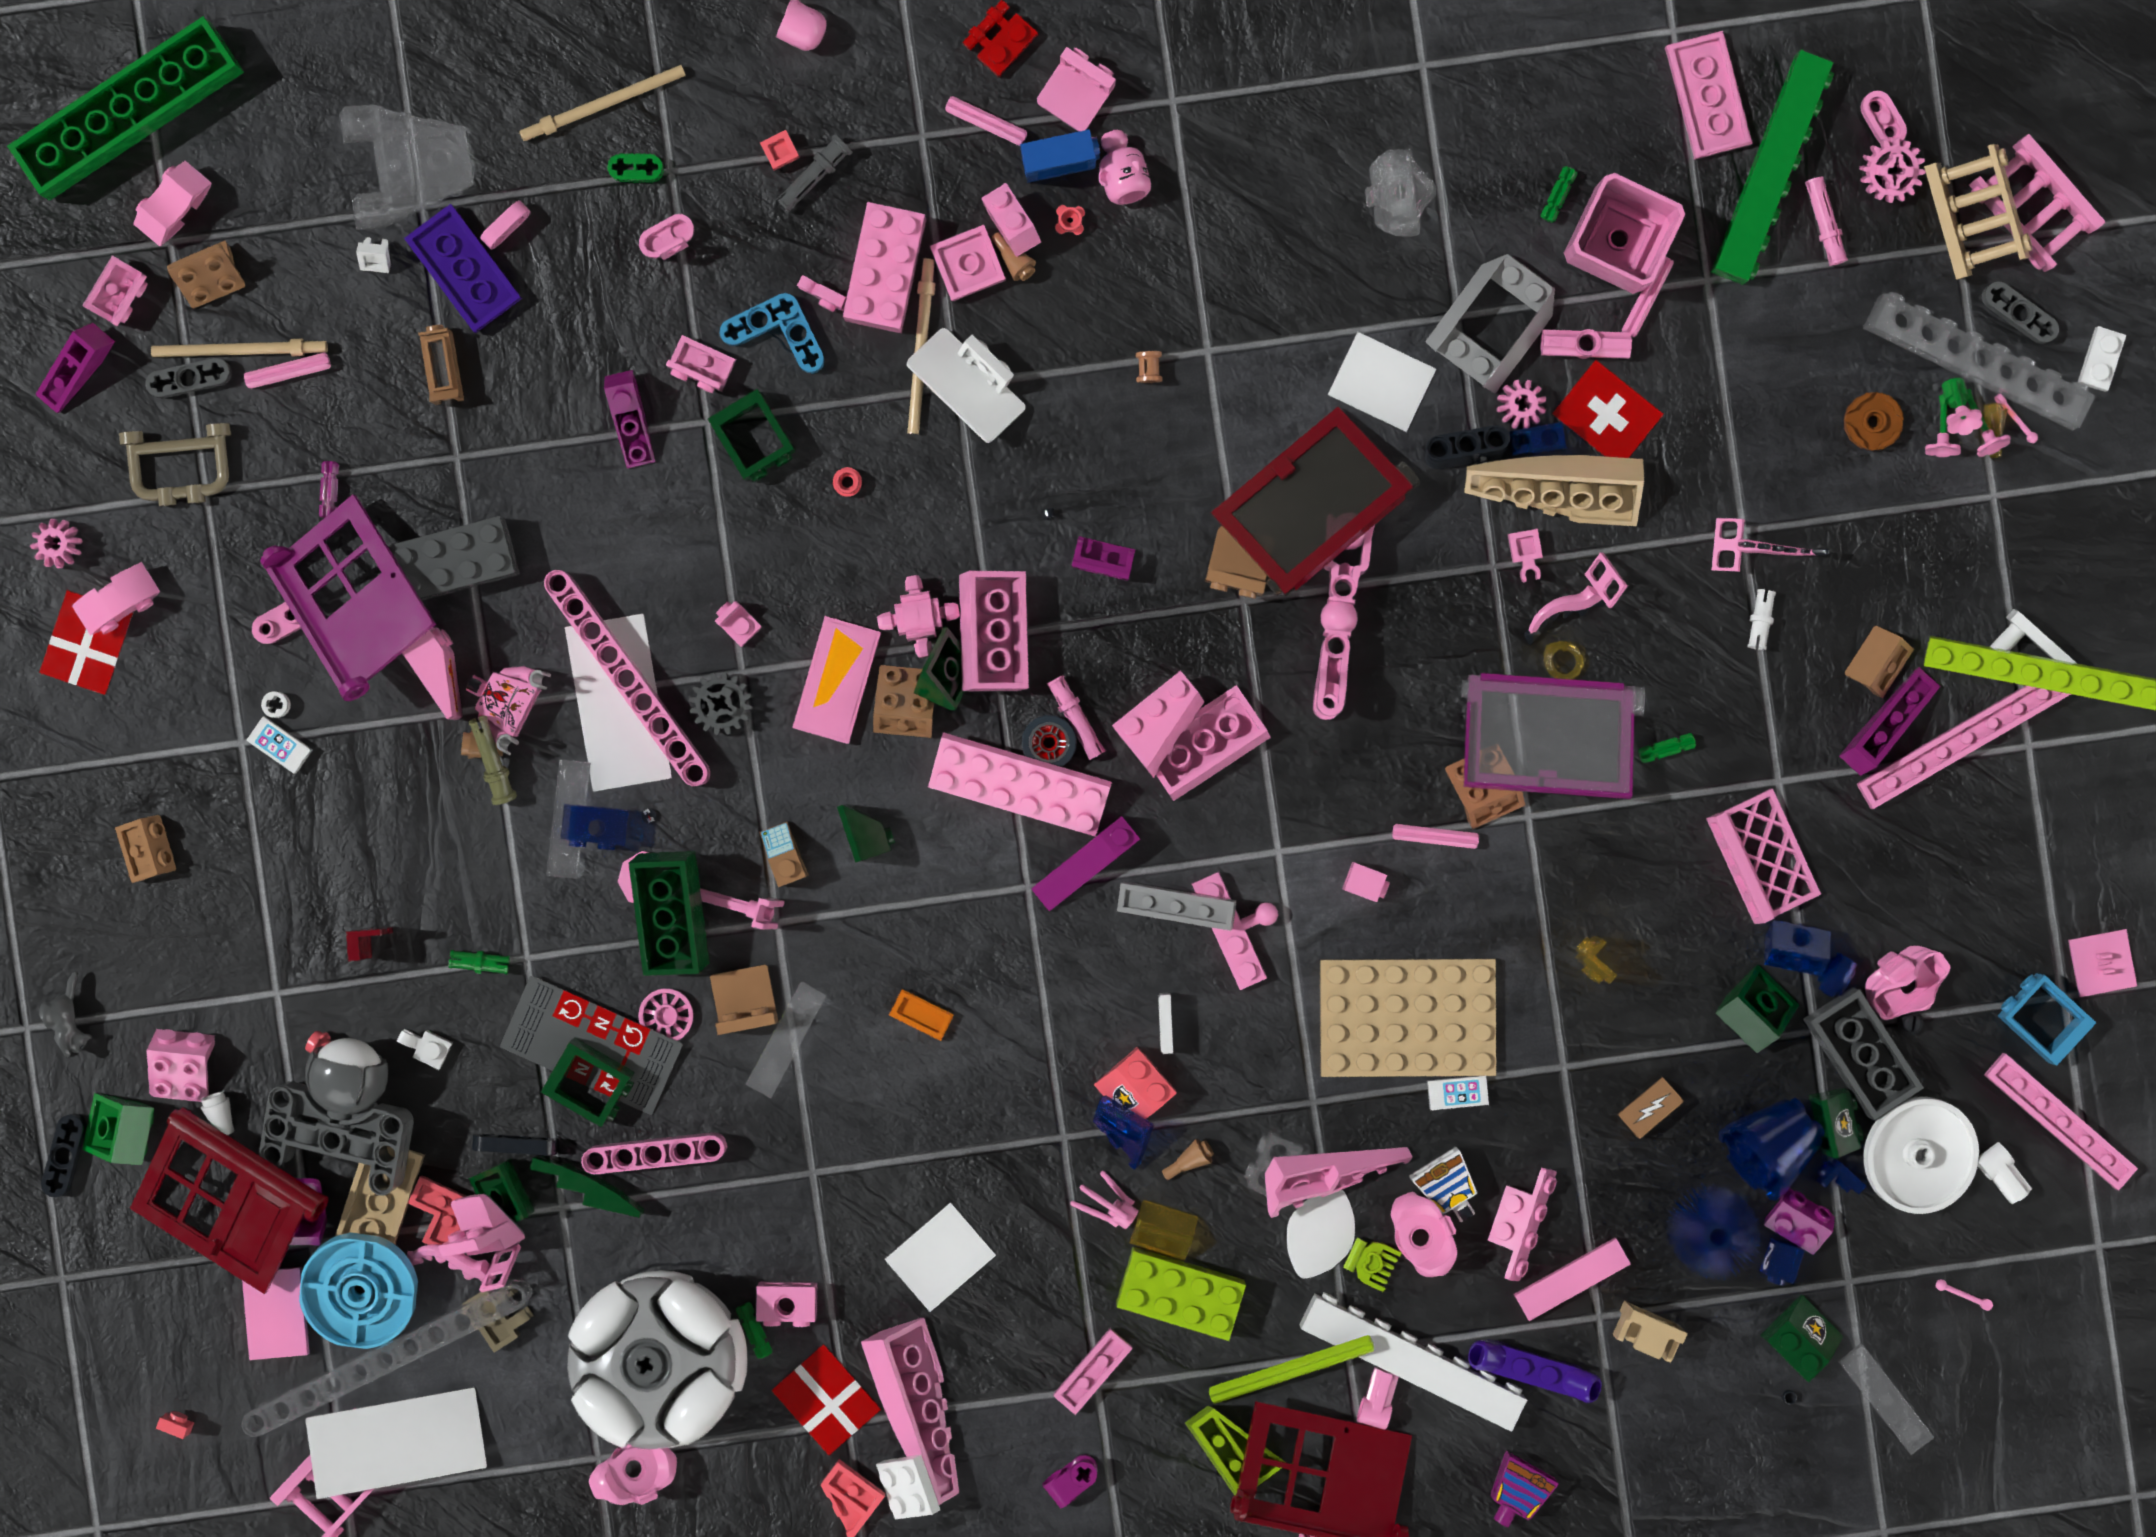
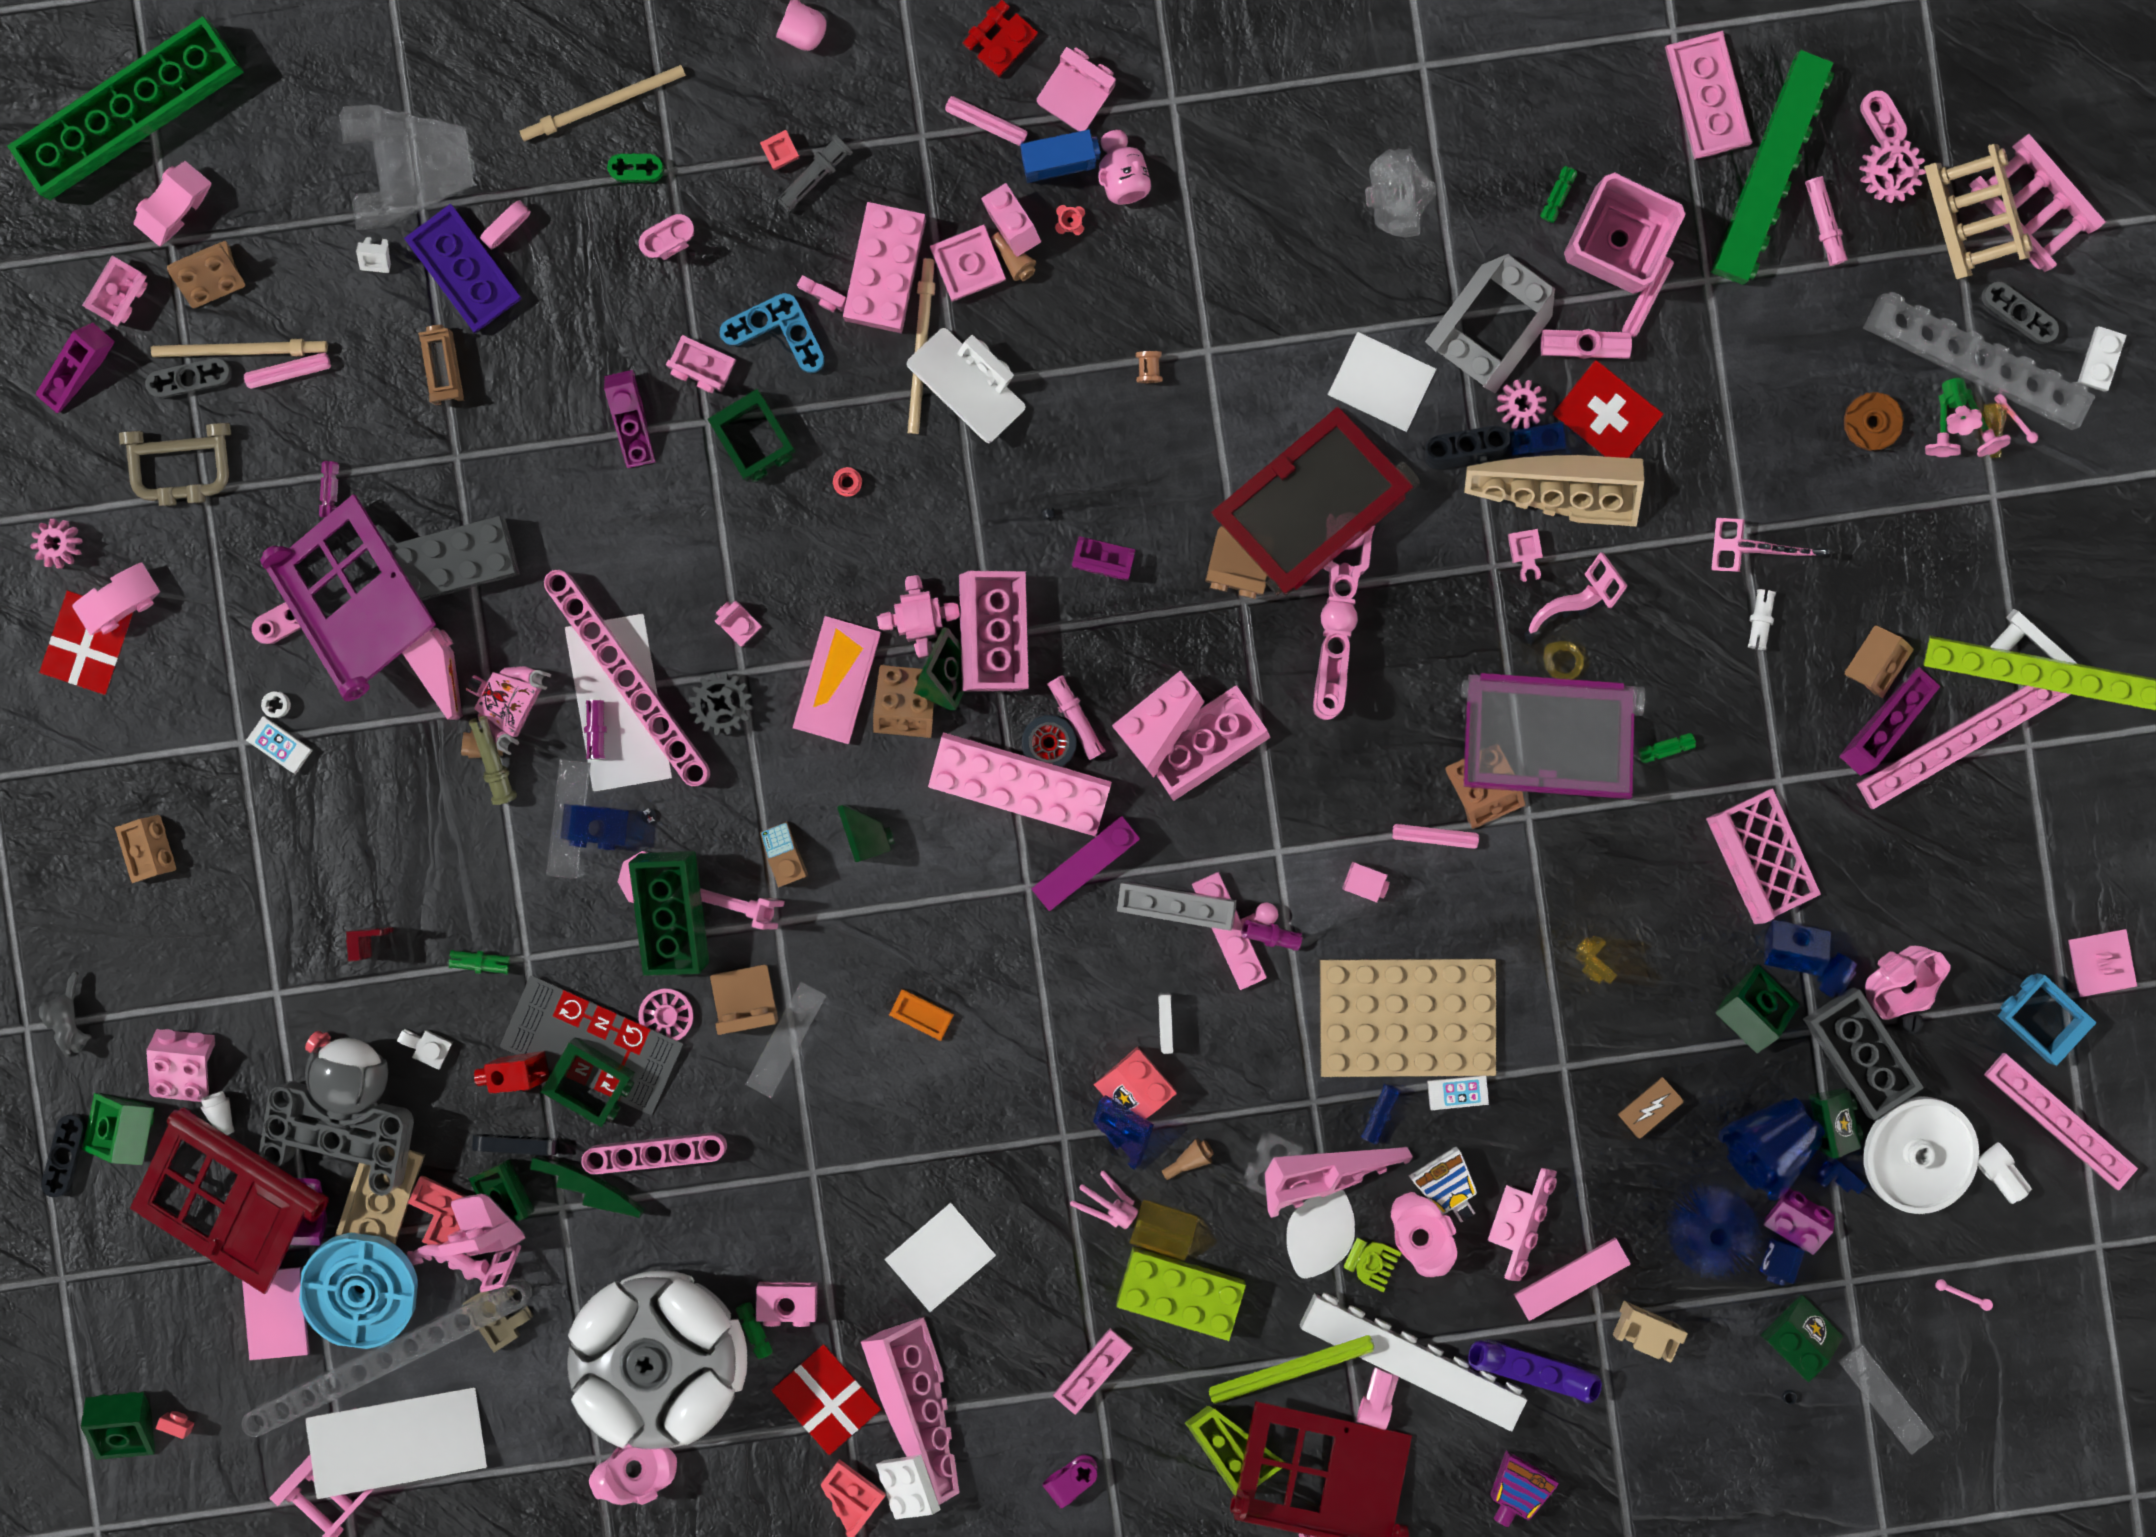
none -> dark green slope [80,1392,155,1460]
none -> red torso [474,1051,549,1093]
none -> magenta pin [584,700,607,760]
none -> magenta pin [1241,920,1302,951]
none -> clear blue pin [1361,1083,1401,1144]

